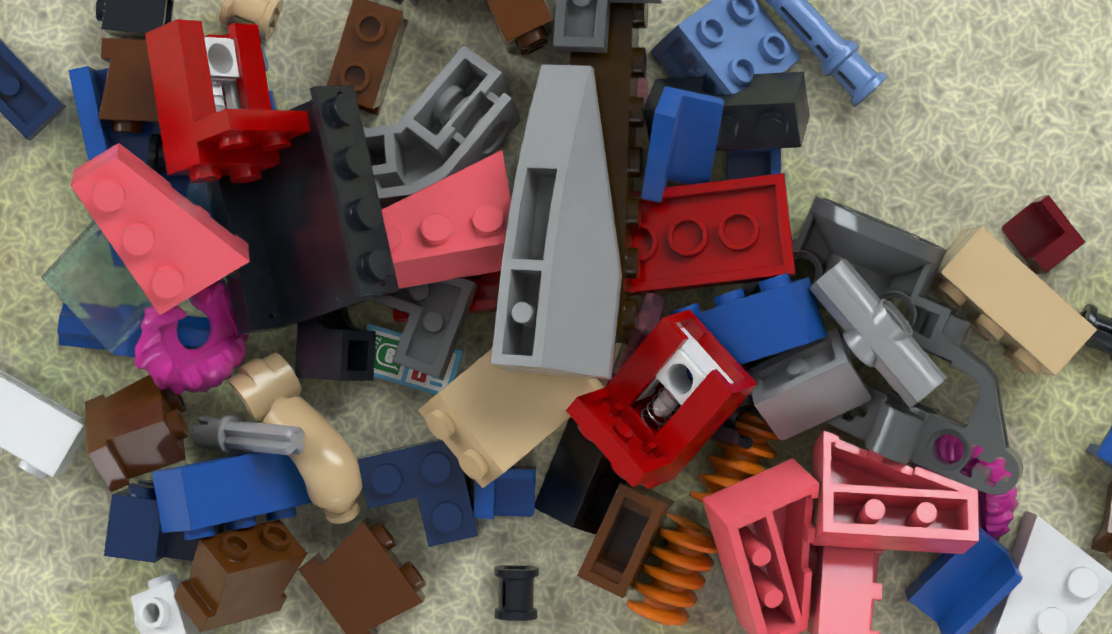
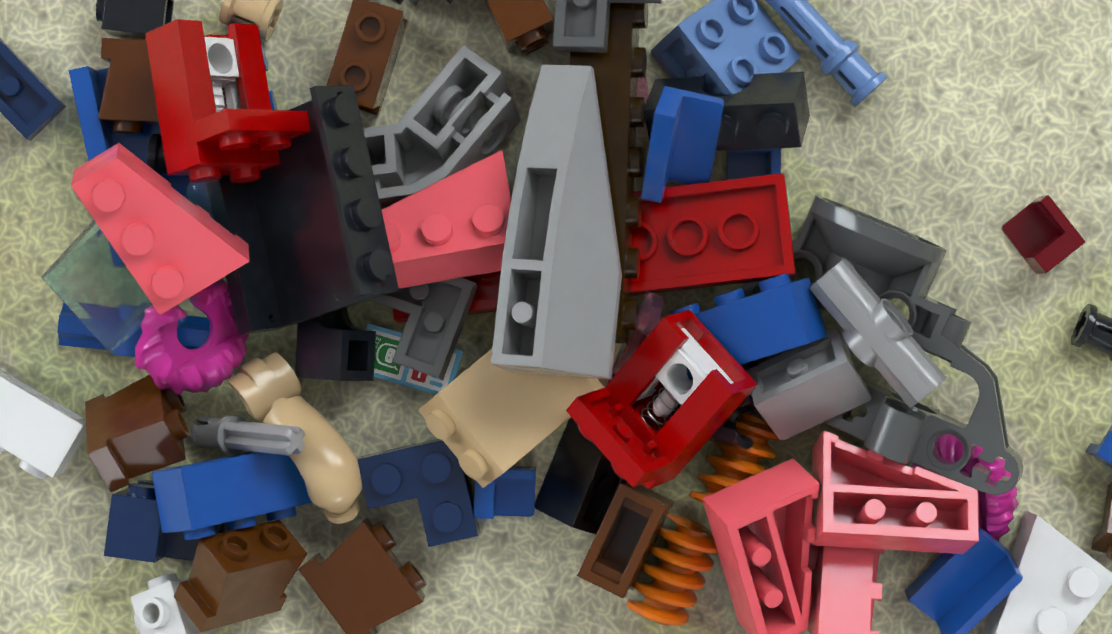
black bush [494,565,539,621] -> none
tan brick [929,226,1097,376] -> none

